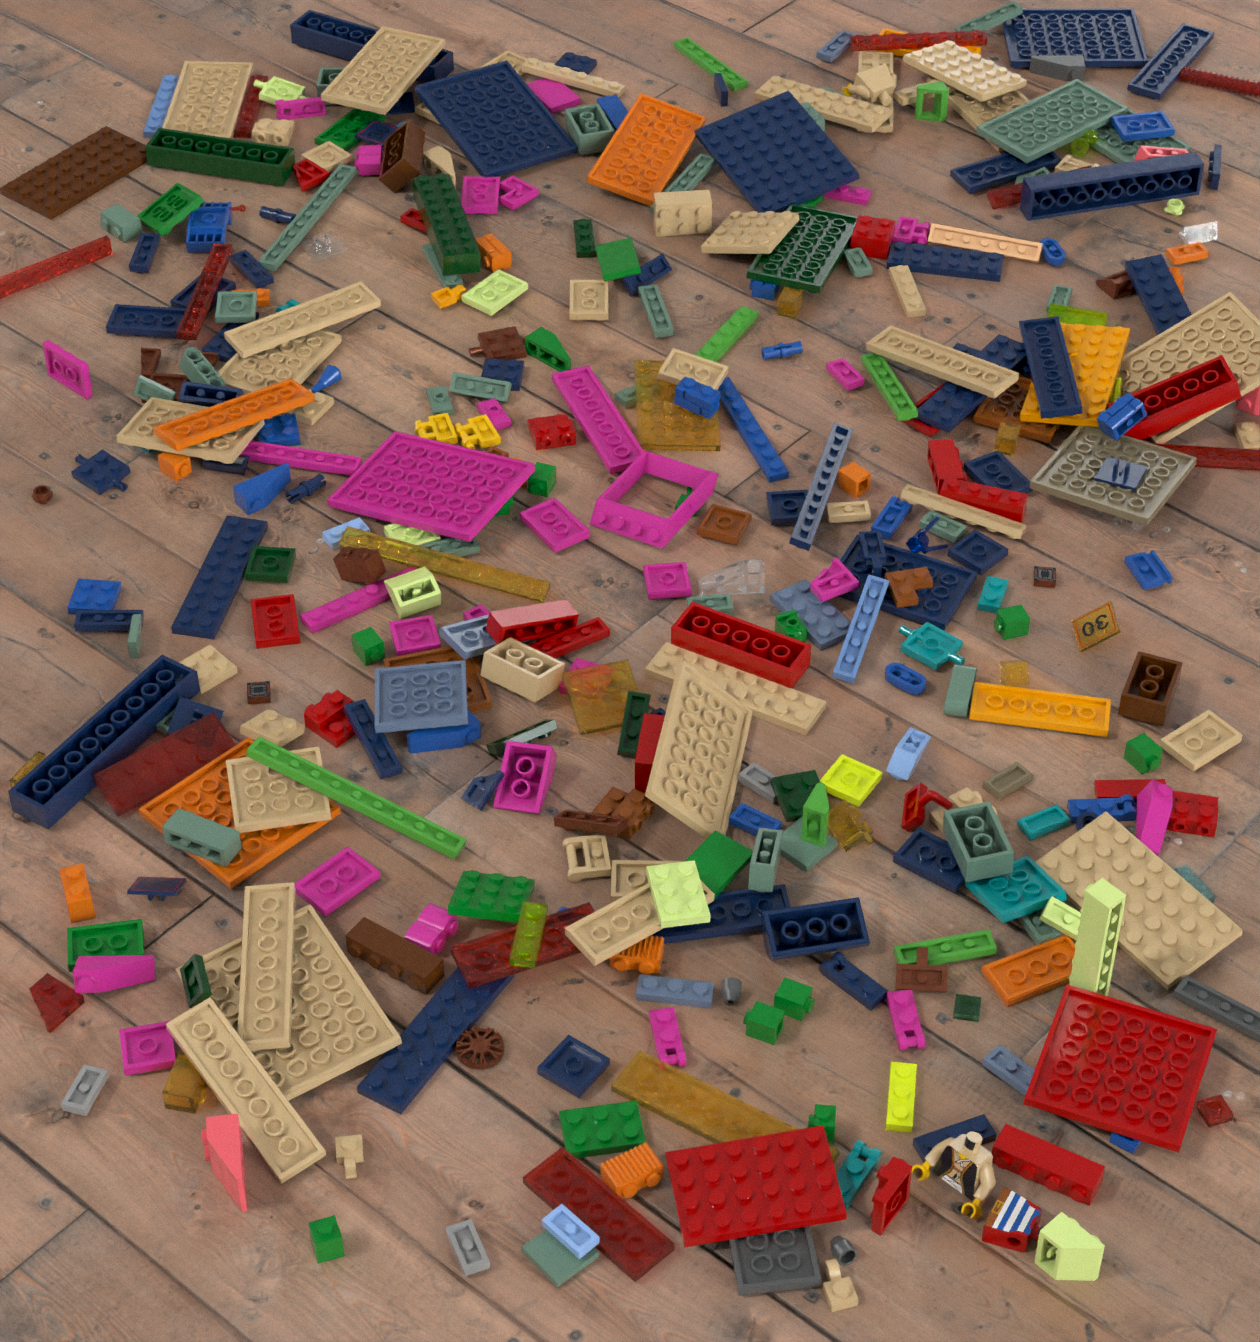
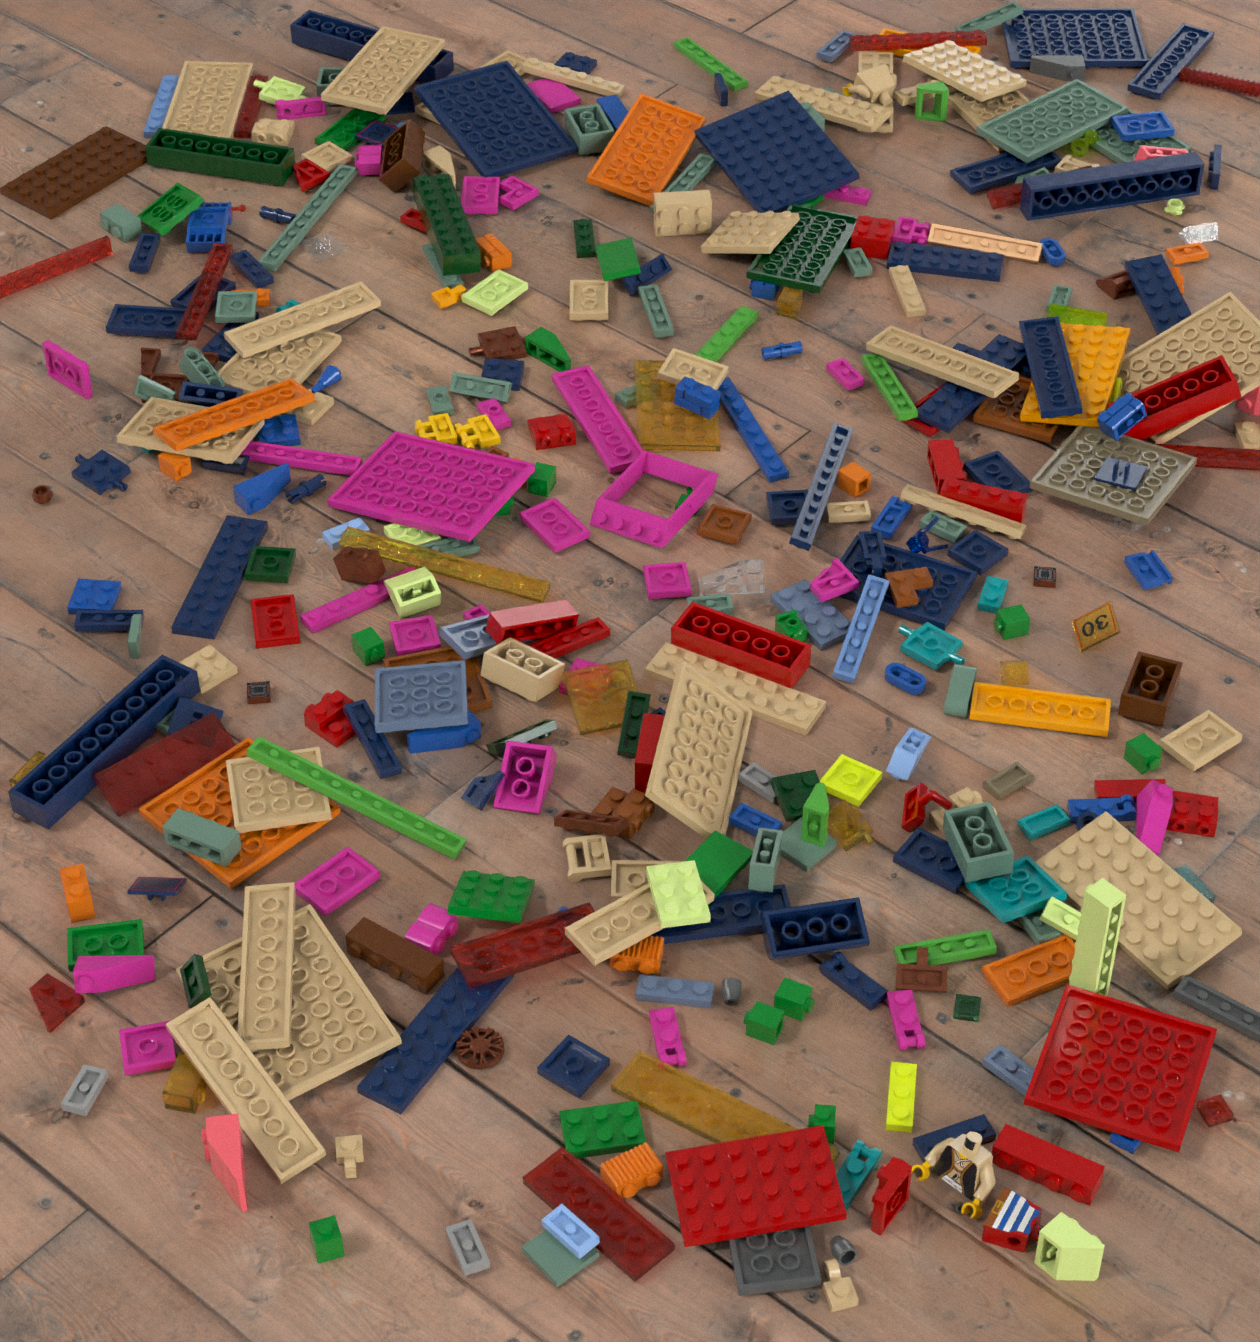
tan plate [240,709,305,747] -> none
clear neon green plate [510,902,548,968] -> none
clear yellow brick [994,422,1021,456] -> none

